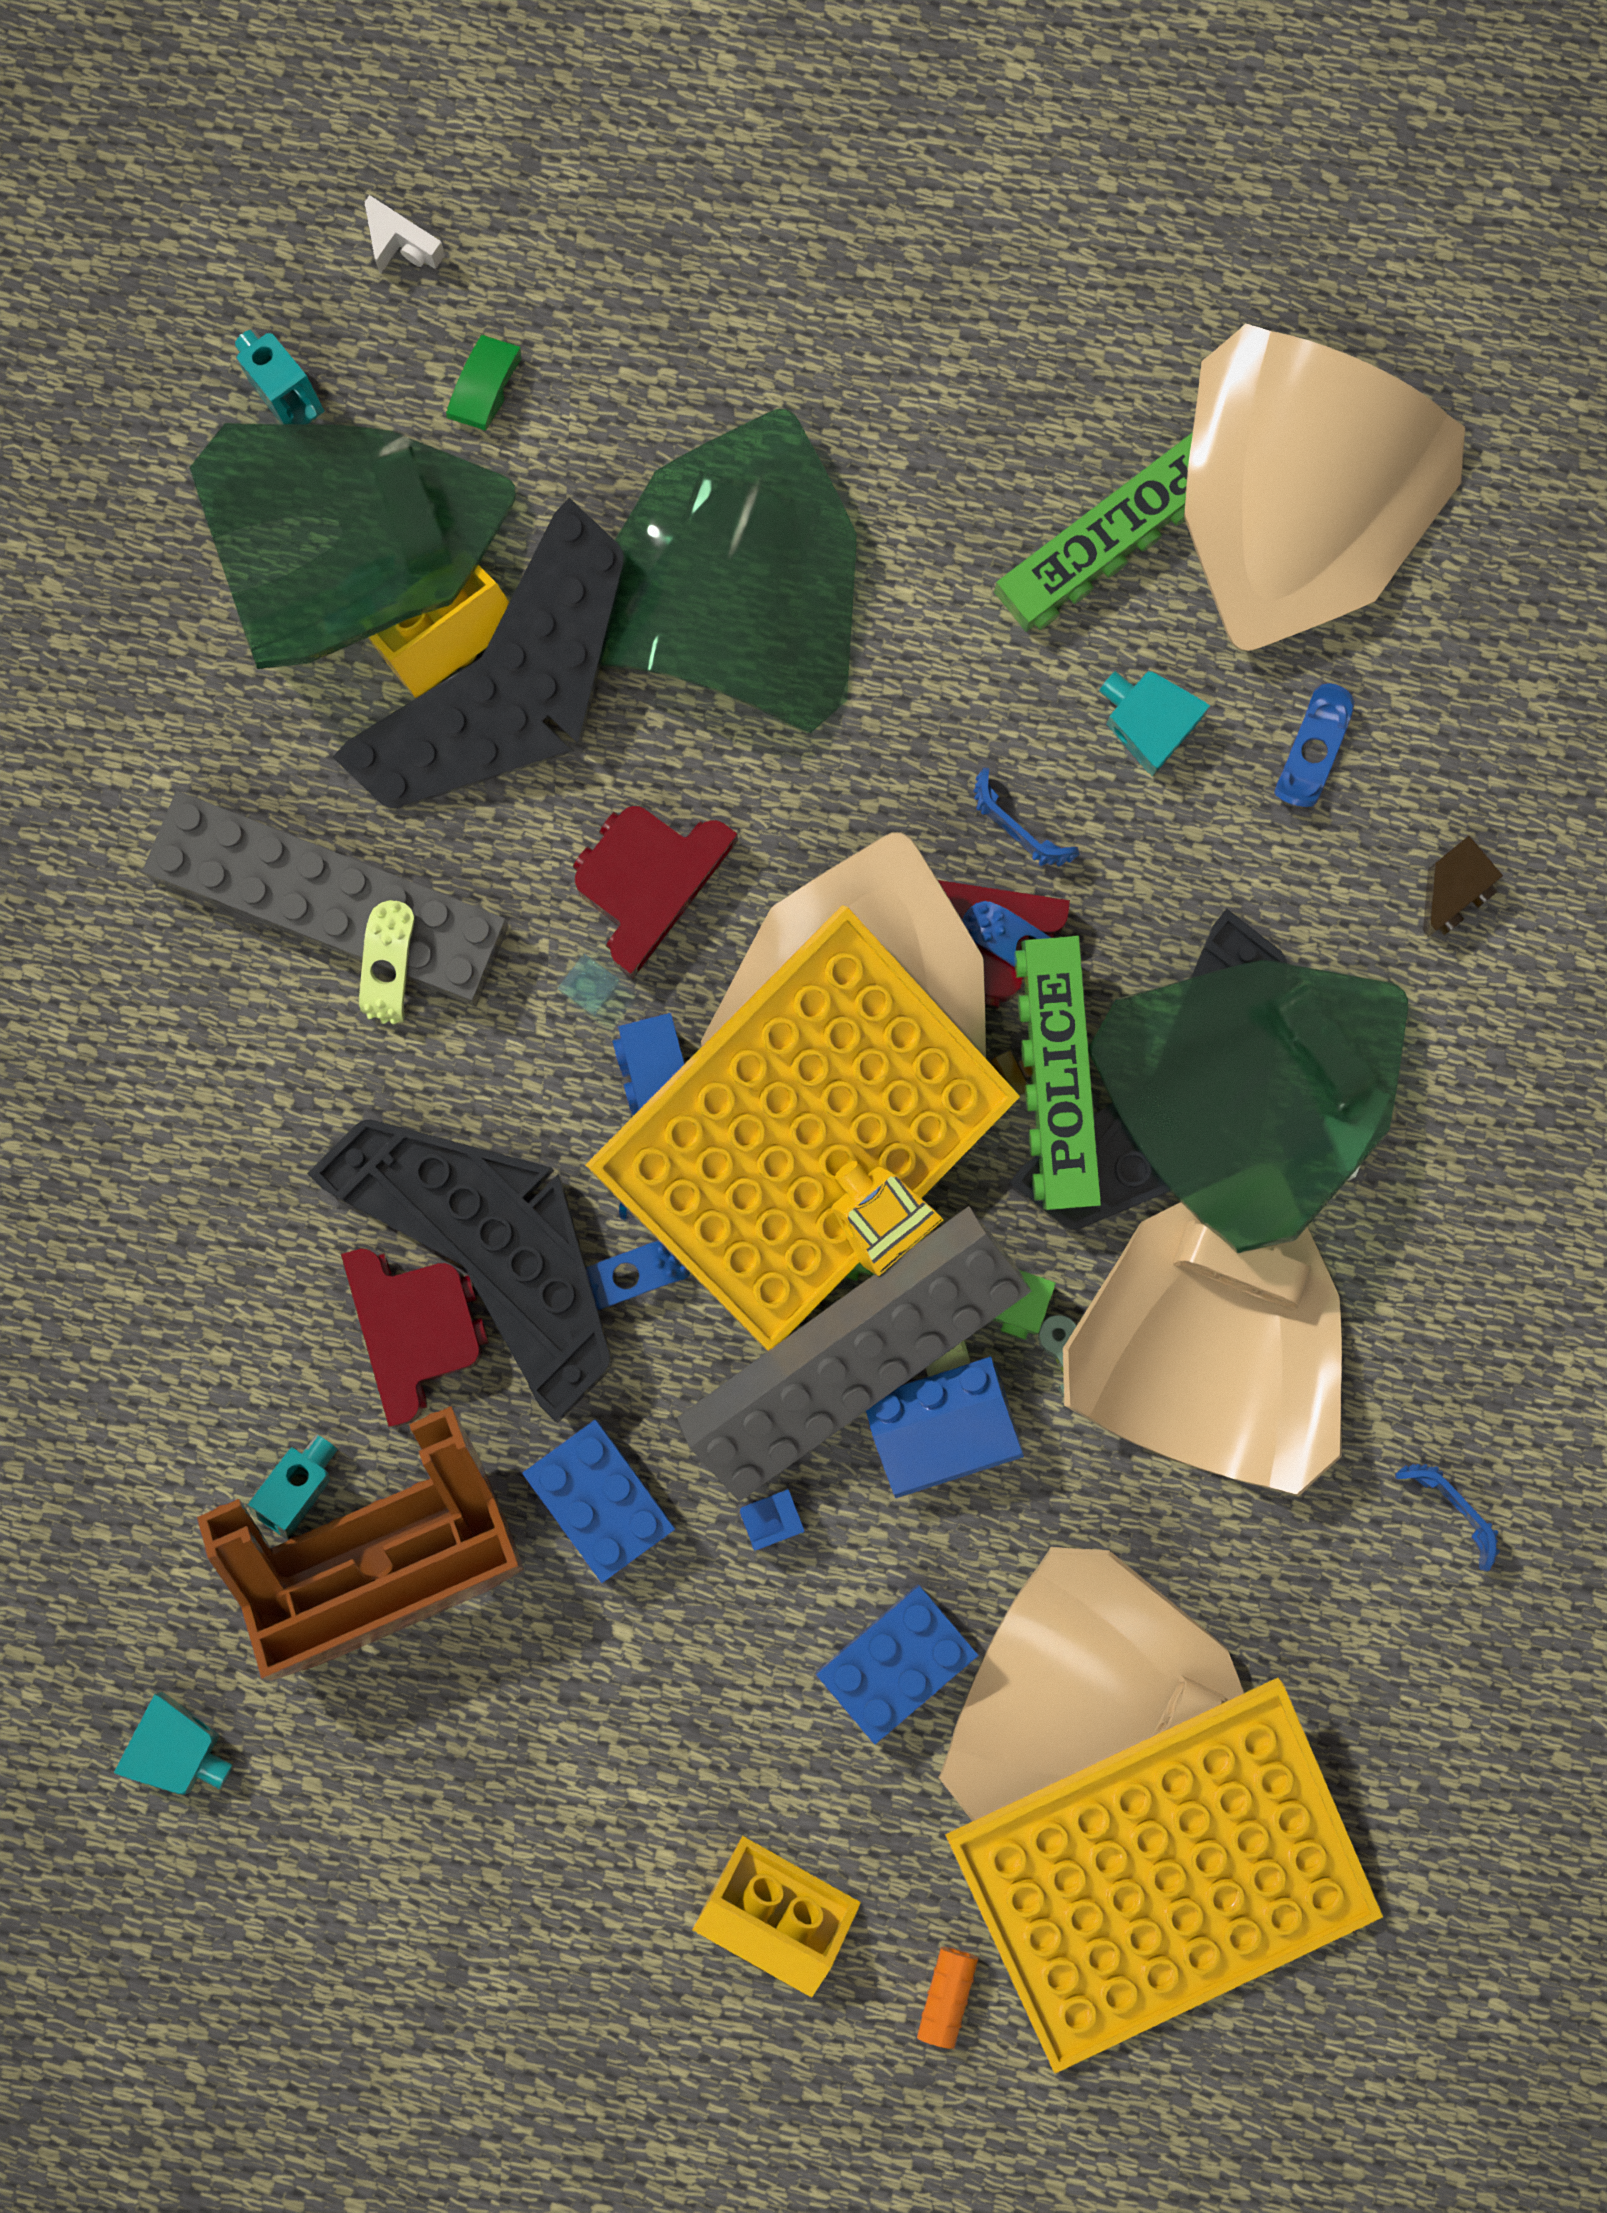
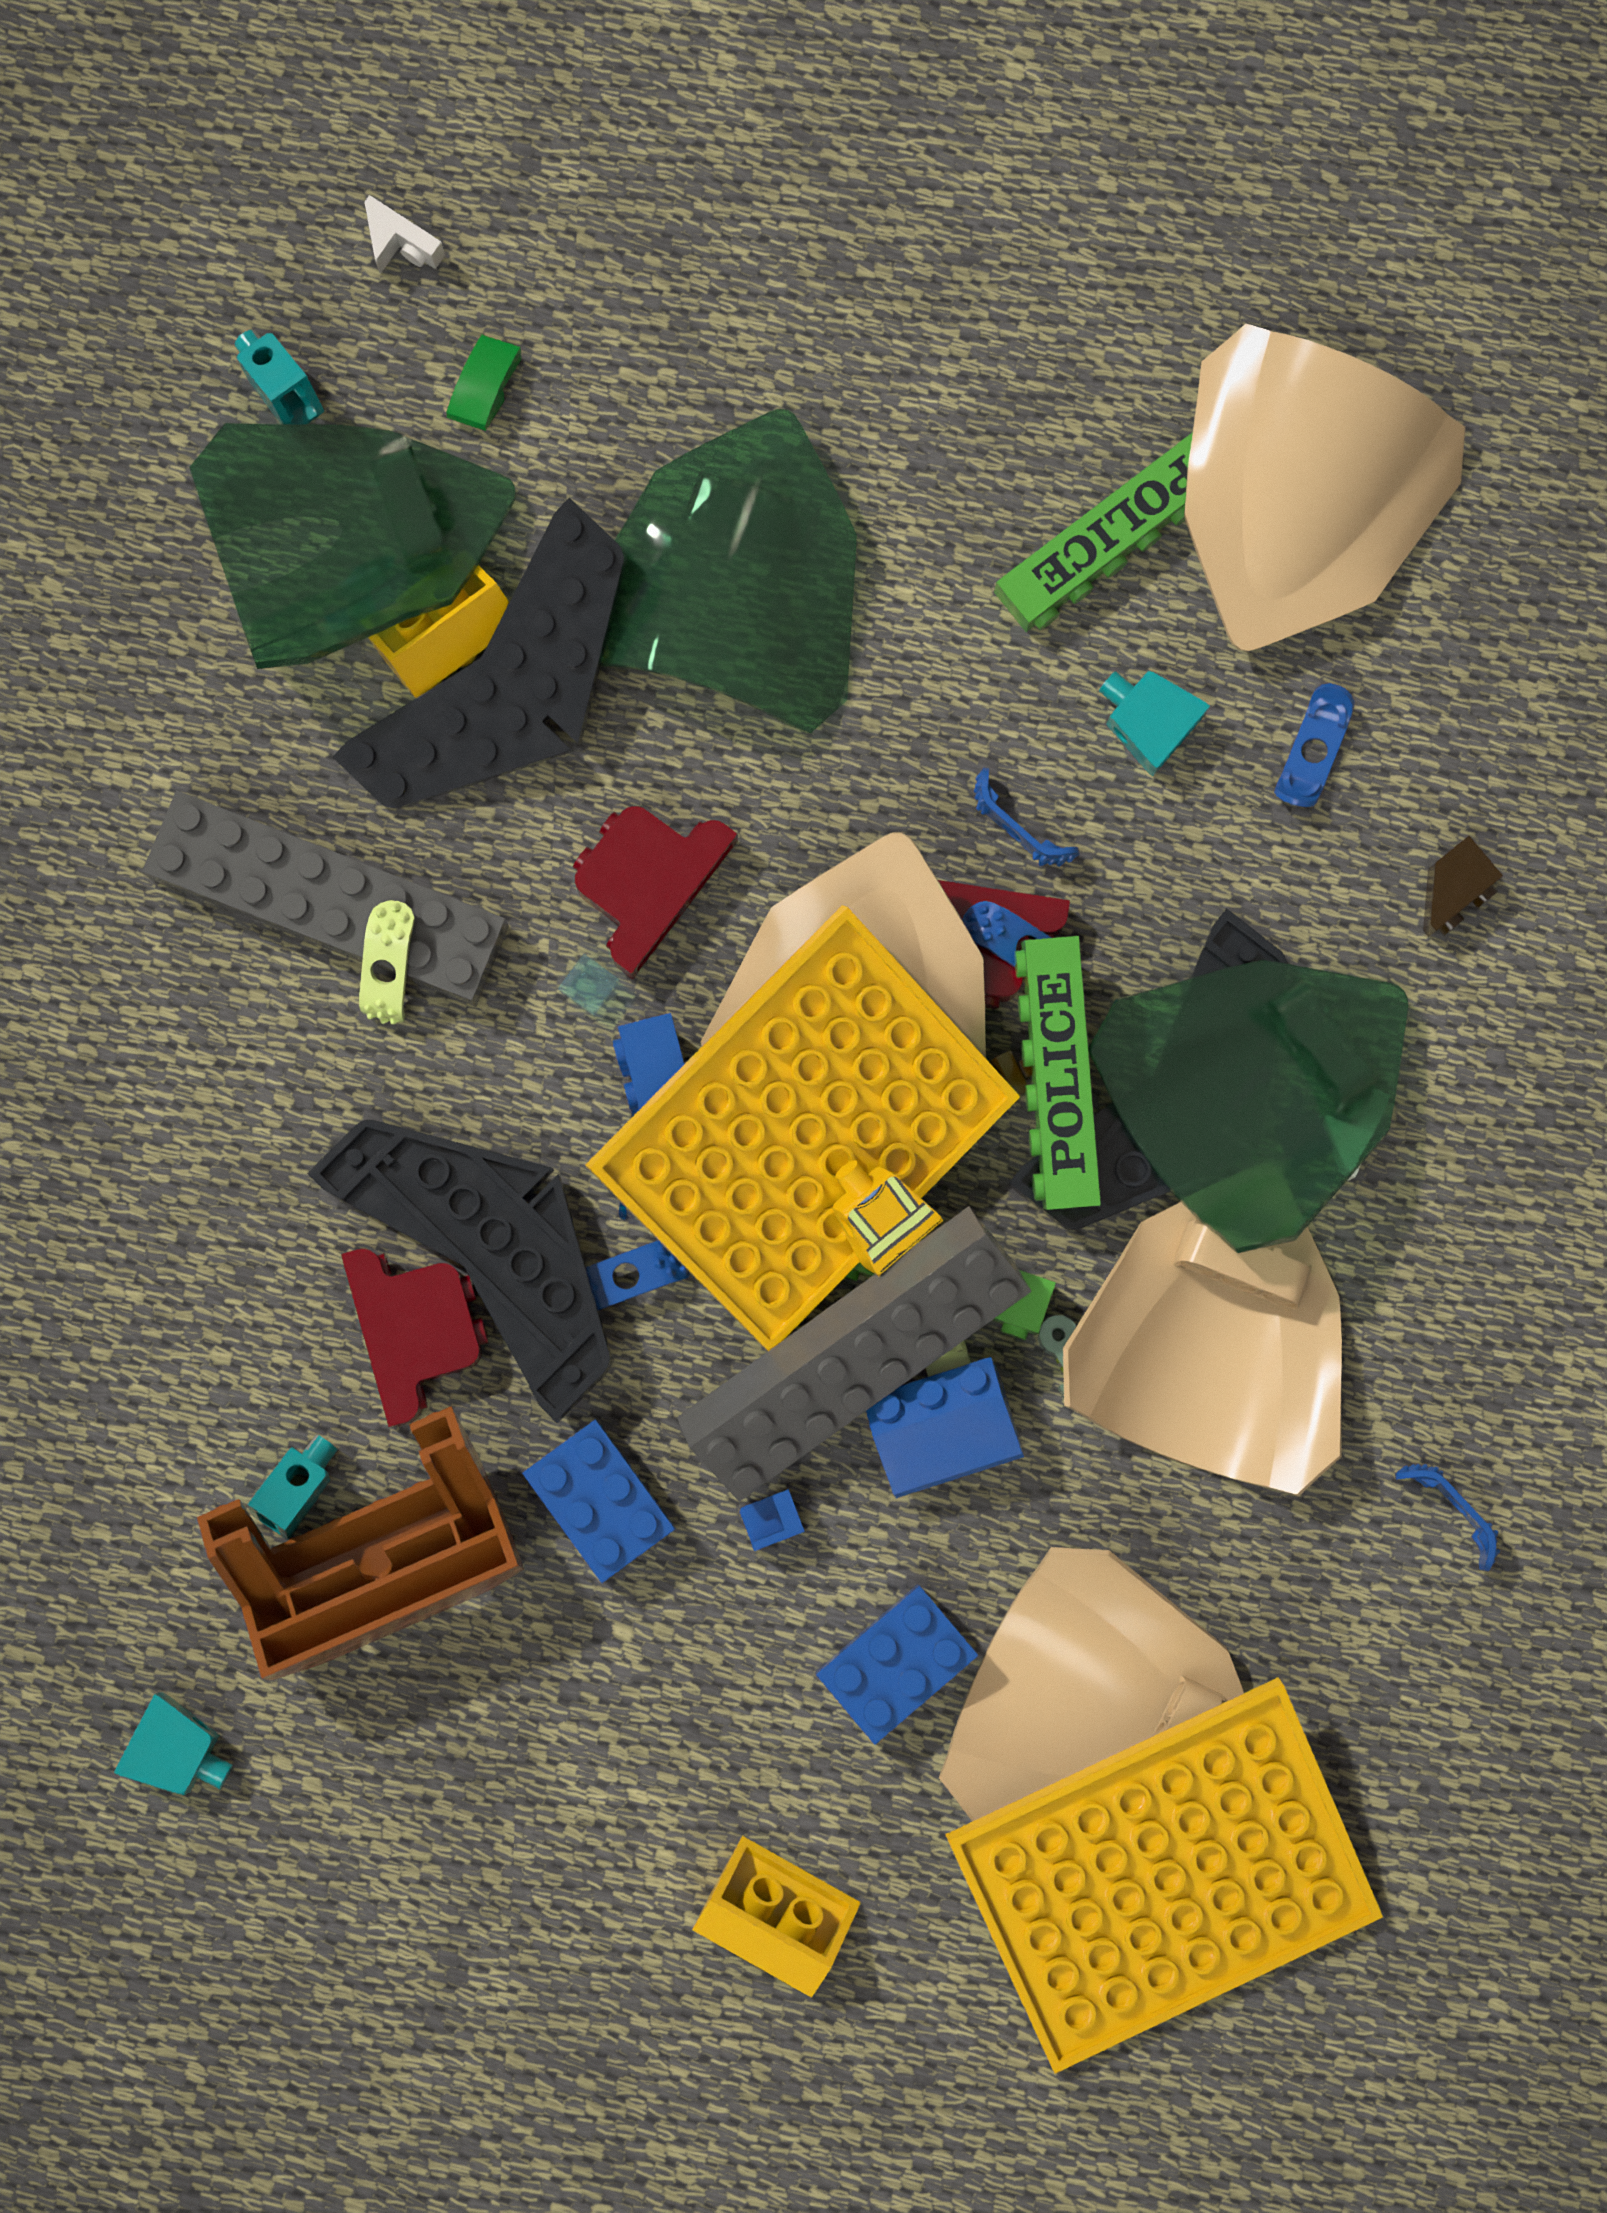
orange axle [917,1946,979,2049] -> none

